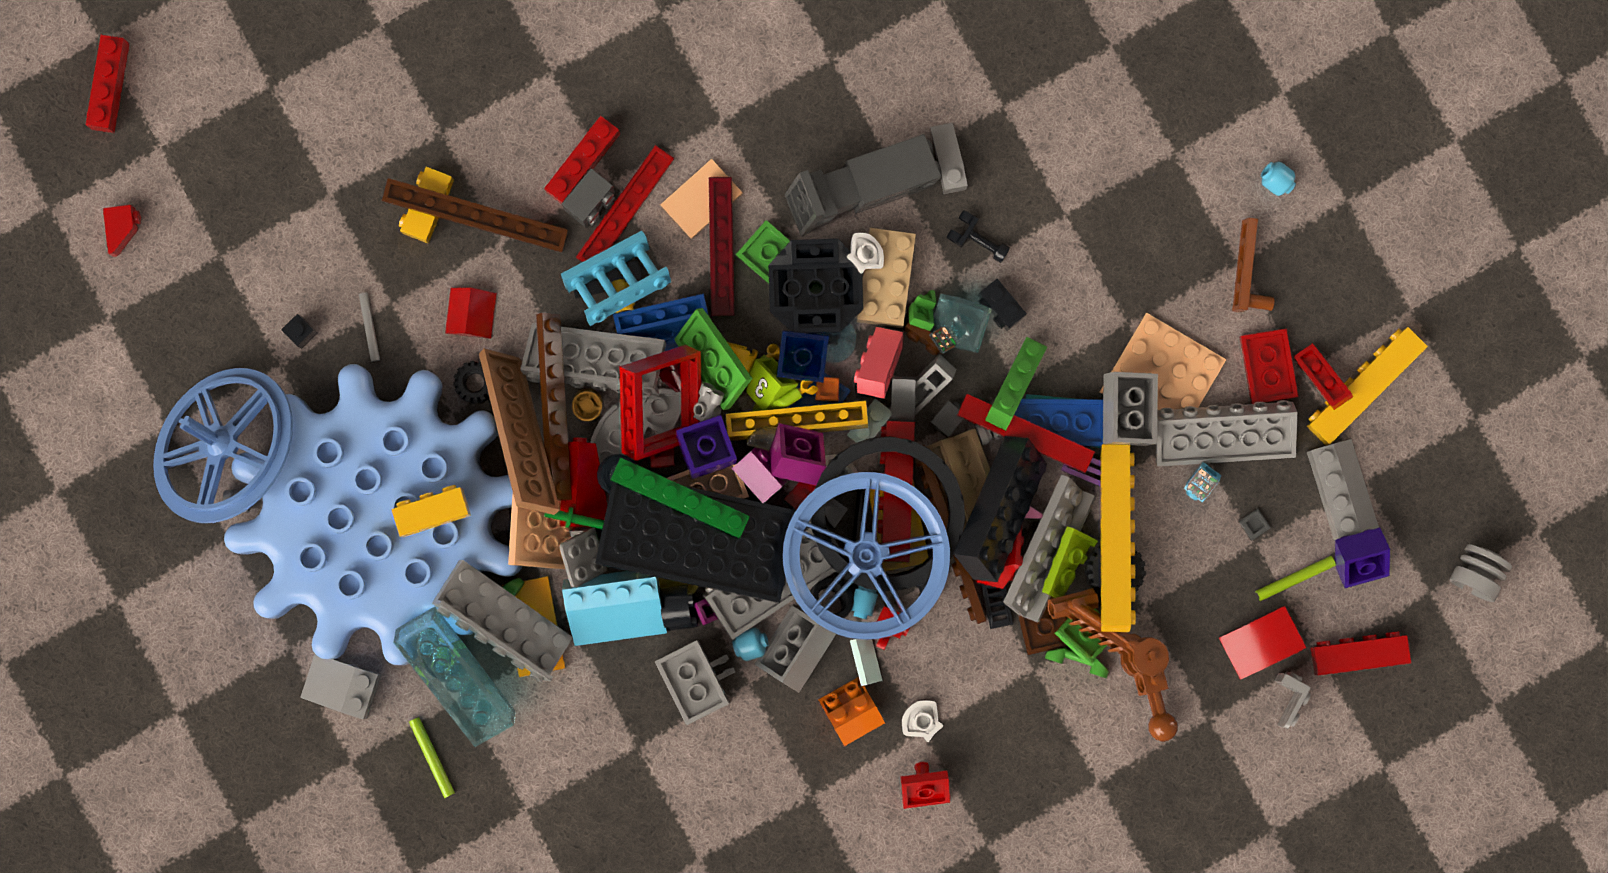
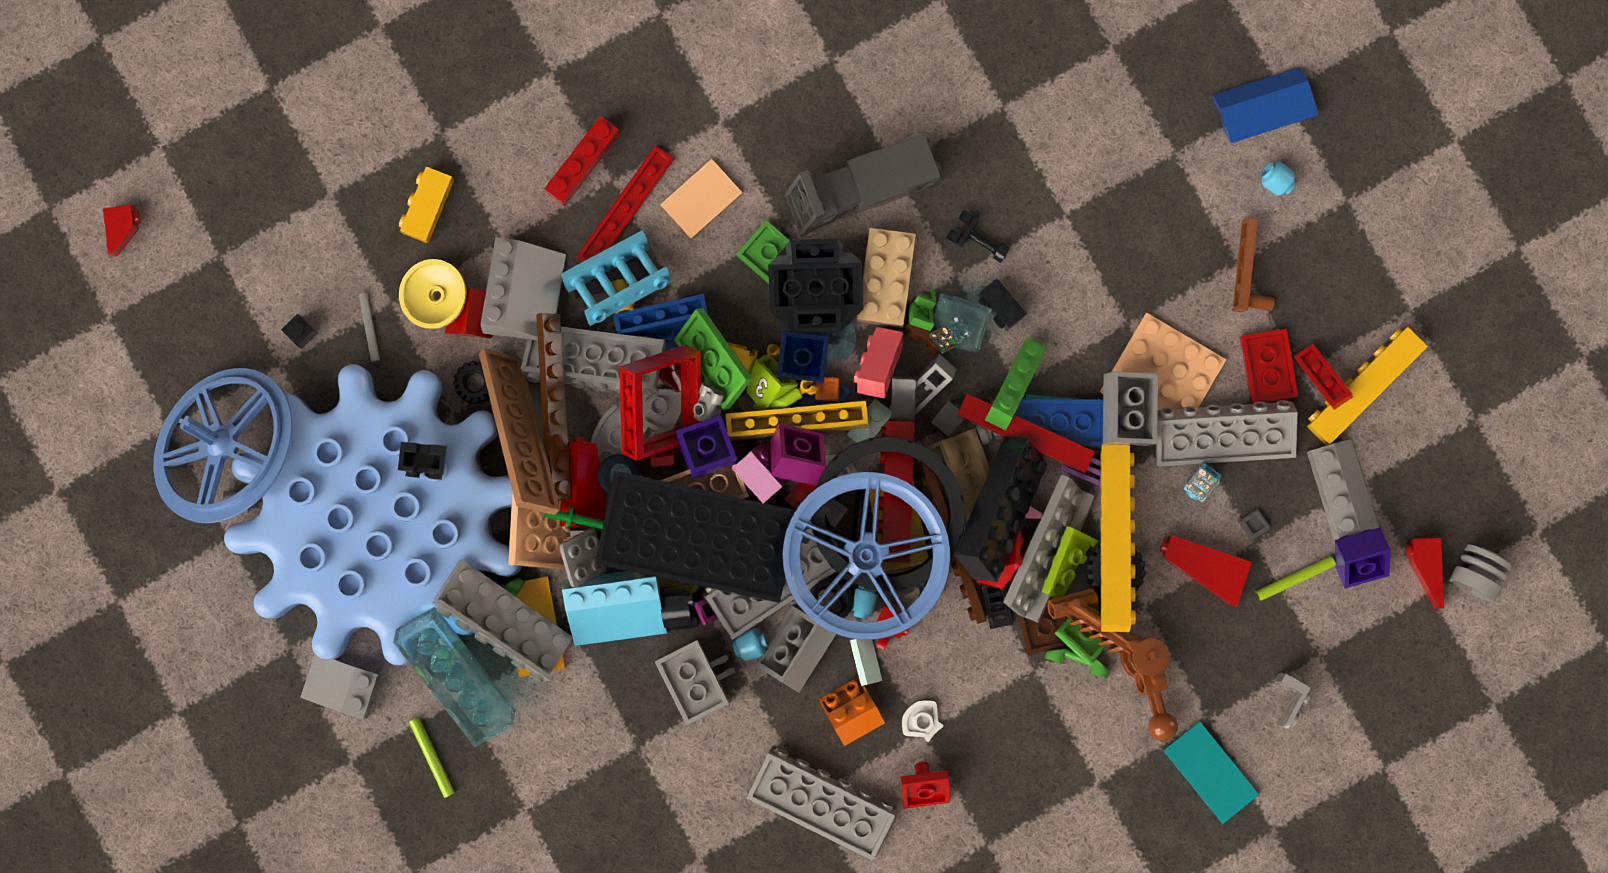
red brick [85,35,130,133] -> none
reddish brown plate [382,178,568,252] -> none
yellow brick [391,485,471,537] -> none
dark grey brick [562,169,616,228] -> none
pearl gold wheel [572,388,603,421] -> none
green plate [610,458,750,538] -> none
dark red tile [708,177,734,316] -> none
clear smoke tile [747,426,776,451] -> none
white animal [847,233,884,274] -> none
light grey slope [930,123,968,194] -> none
red slope [1219,606,1307,680] -> none
red brick [1311,631,1411,675] -> none
none -> black cylinder [398,442,447,480]
none -> light yellow dish [399,259,467,329]
none -> light grey slope [481,237,566,341]
none -> light grey bracket [747,748,897,861]
none -> red slope [1160,535,1252,607]
none -> teal tile [1163,721,1259,824]
none -> blue slope [1213,67,1318,143]
none -> red slope [1405,538,1444,609]

